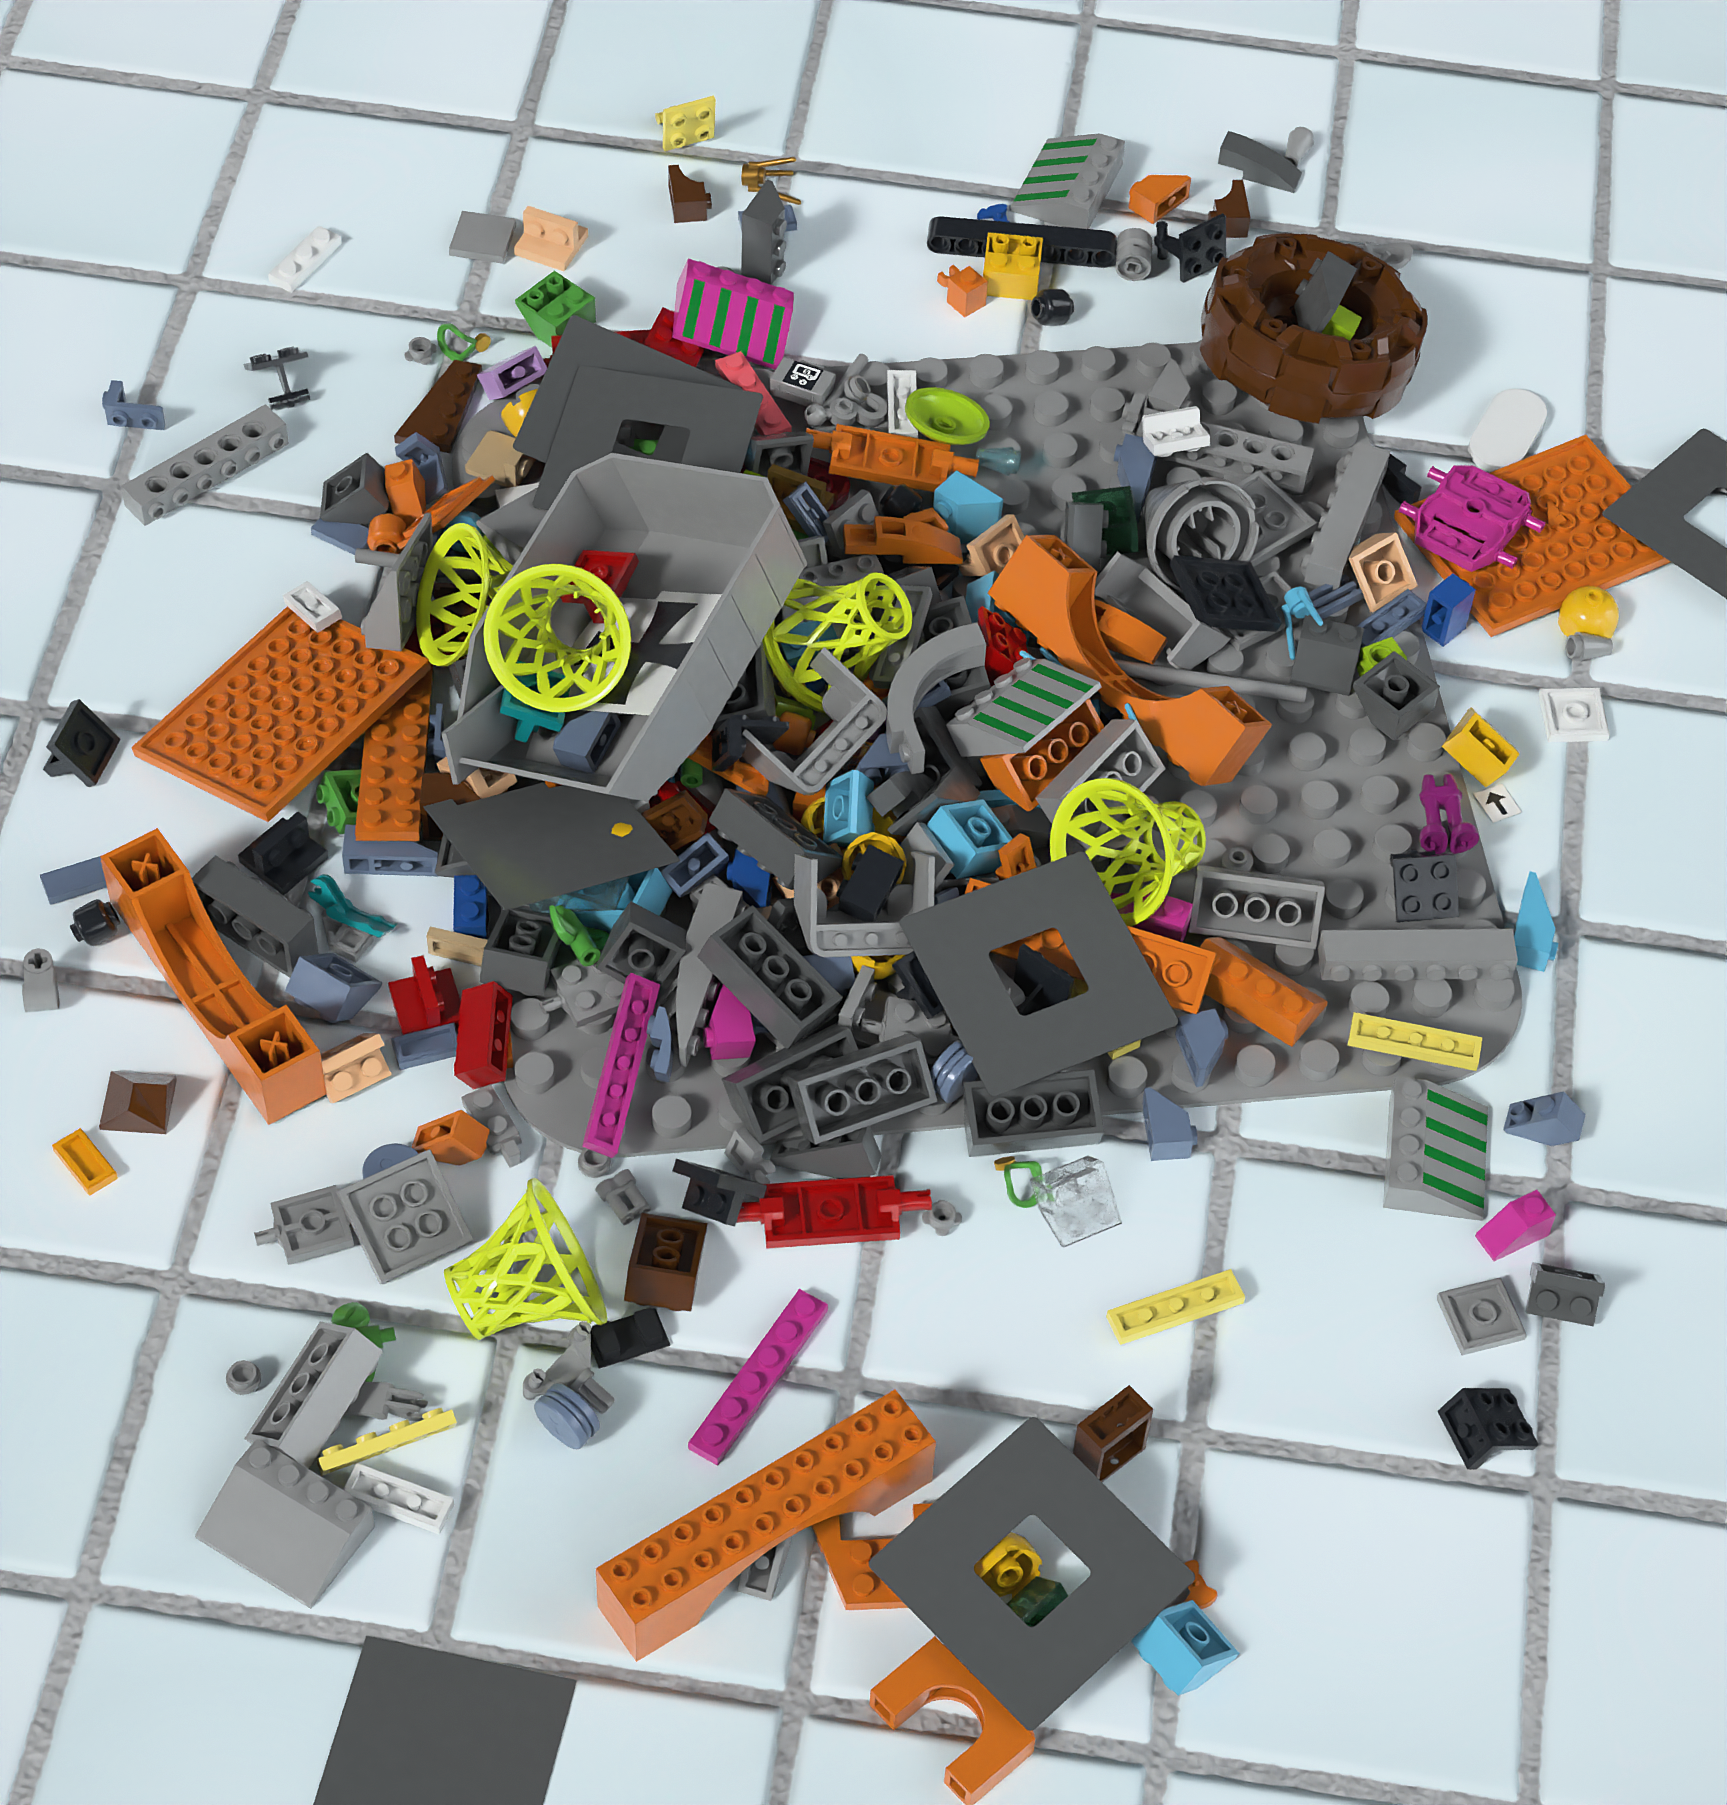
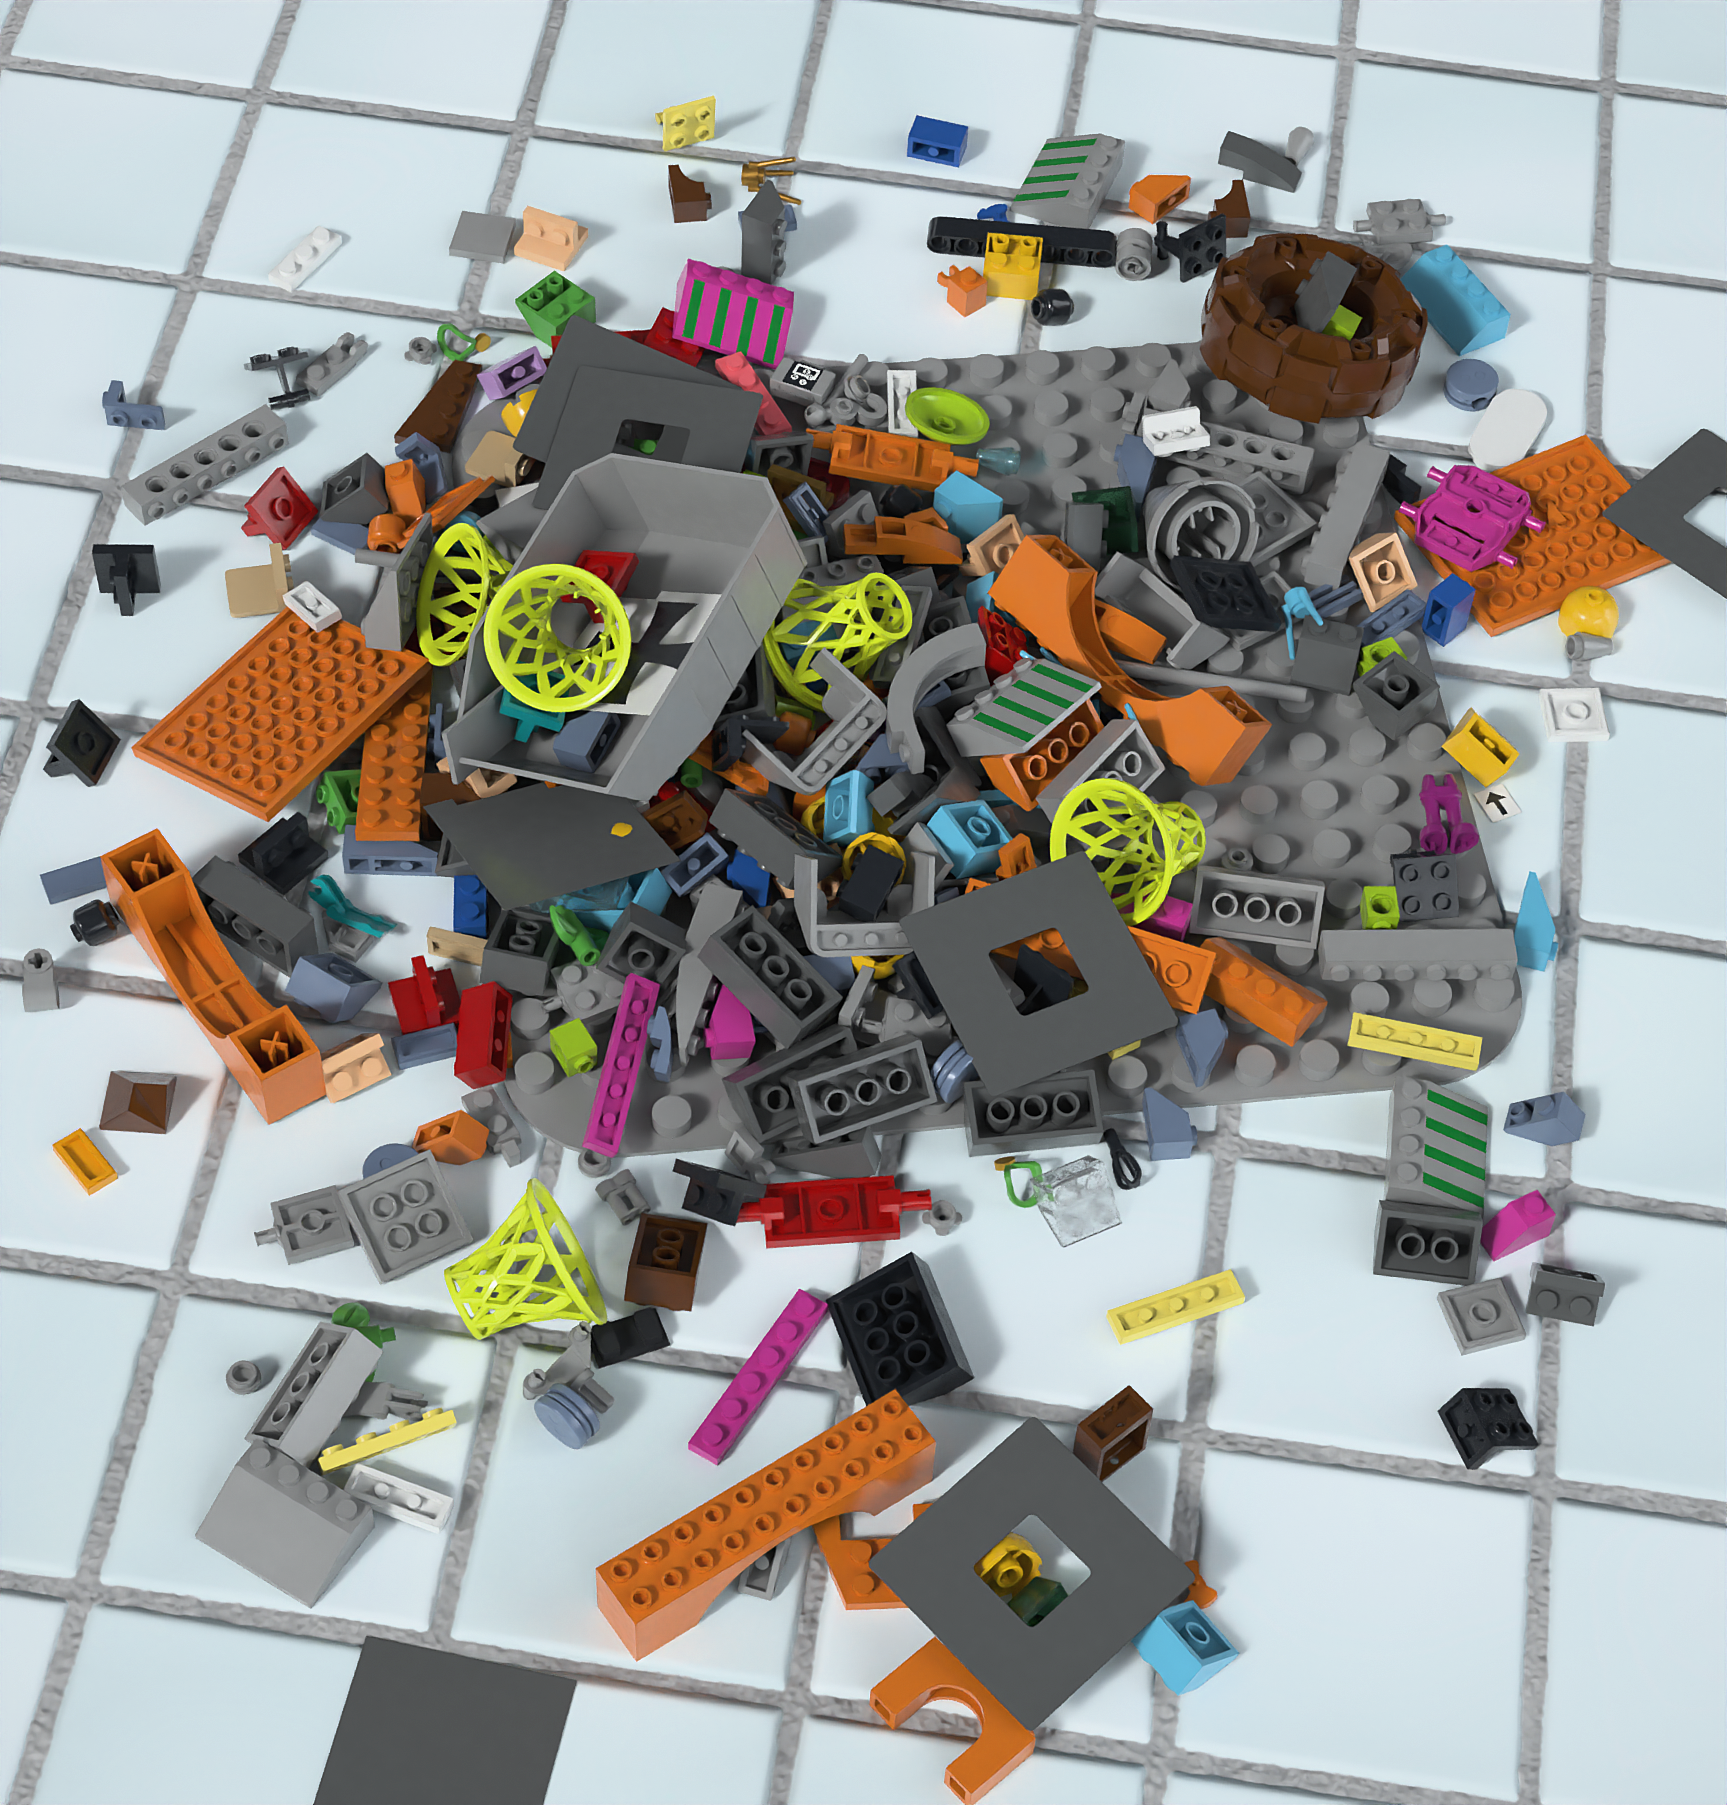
none -> black bracket [92,544,161,616]
none -> tan bracket [225,543,294,618]
none -> red bracket [241,466,319,550]
none -> light grey hinge [296,332,369,397]
none -> lime brick [550,1018,598,1077]
none -> black slope [825,1251,975,1406]
none -> blue brick [907,115,968,168]
none -> black piece [1103,1128,1142,1190]
none -> light grey plate [1353,199,1446,244]
none -> lime brick [1359,886,1400,930]
none -> dark grey slope [1373,1200,1483,1286]
none -> medium azure slope [1400,244,1511,357]
none -> sand blue head [1443,359,1499,412]

